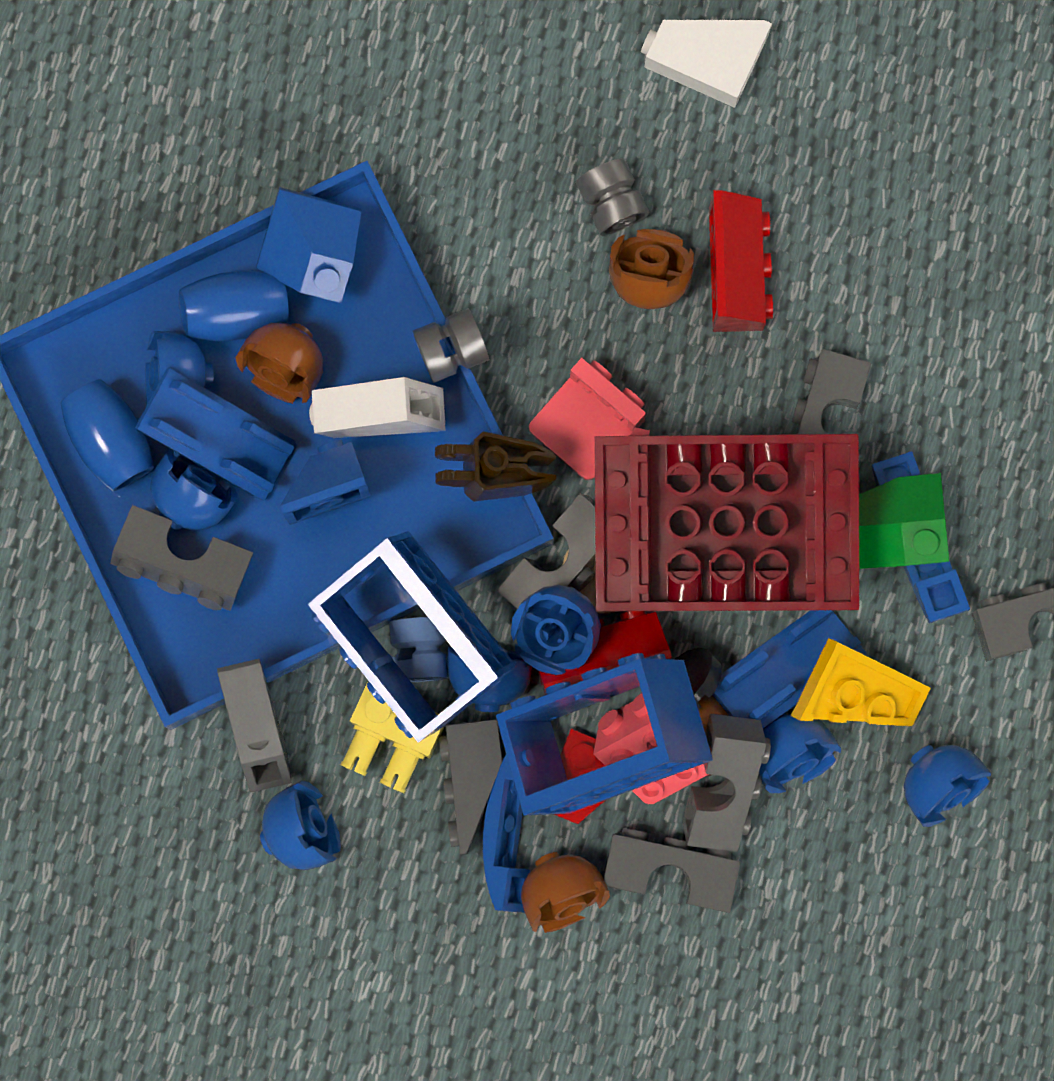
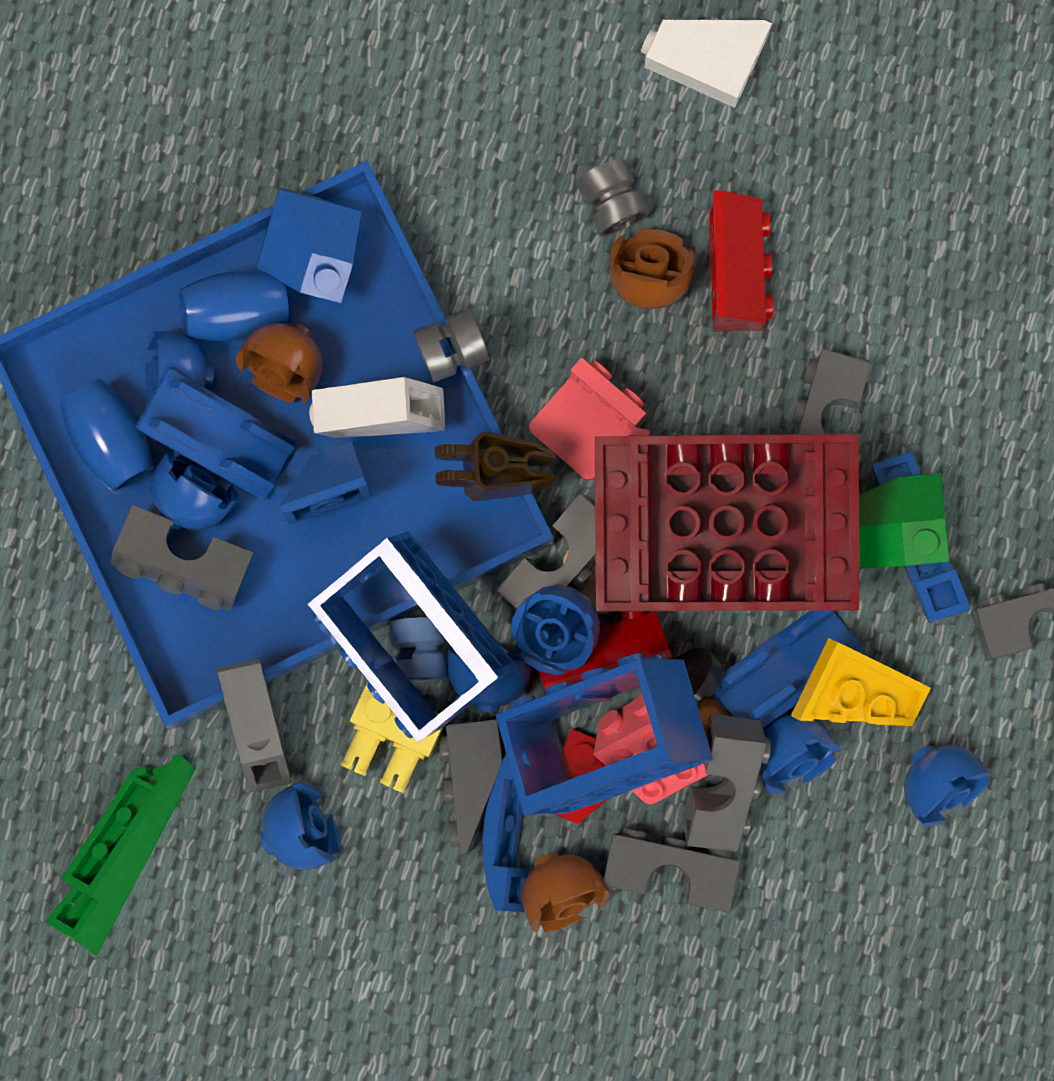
none -> green wedge [45,754,196,955]

